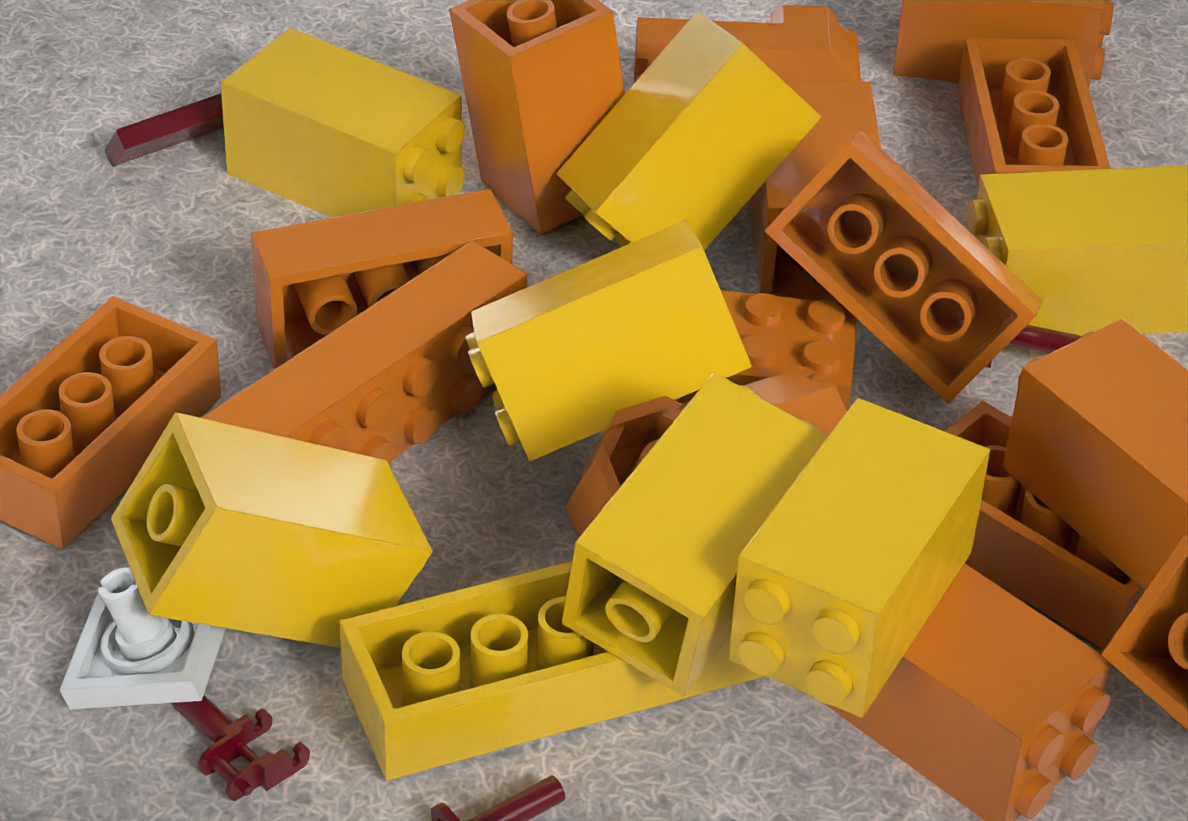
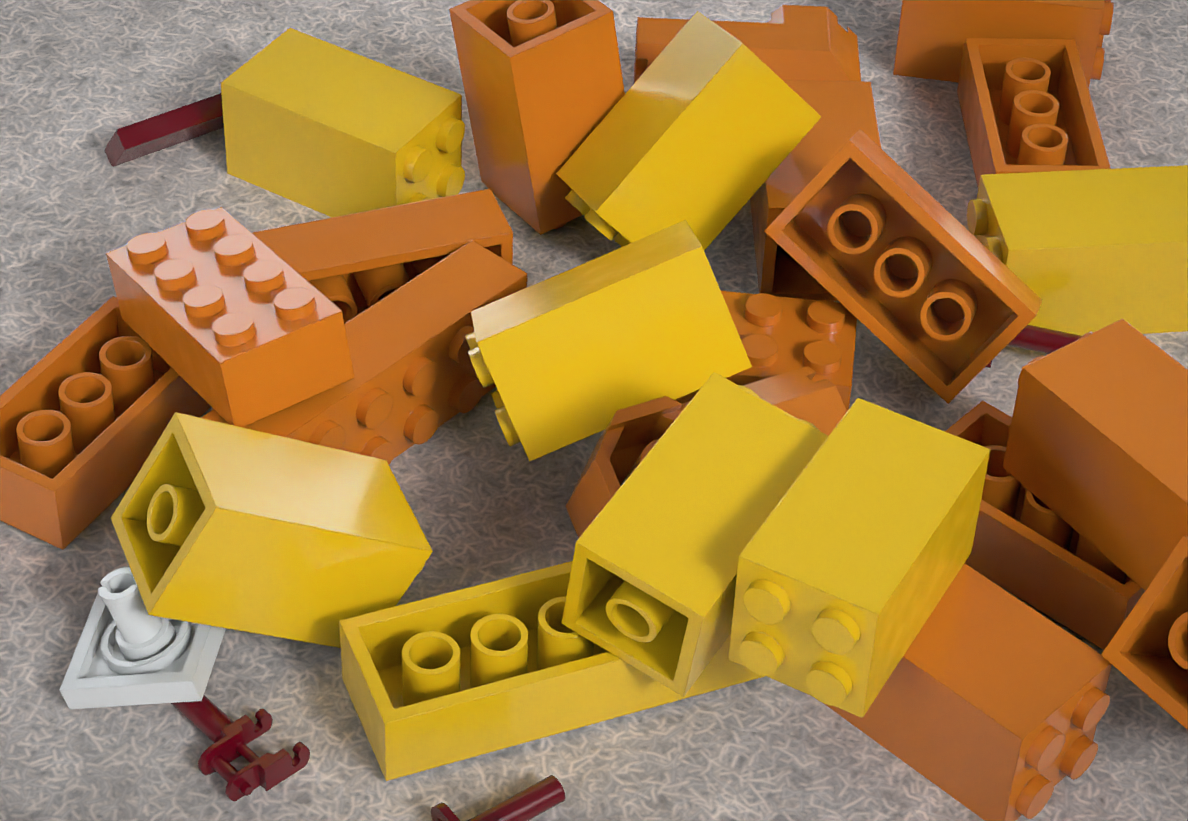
none -> orange brick [106,207,355,427]

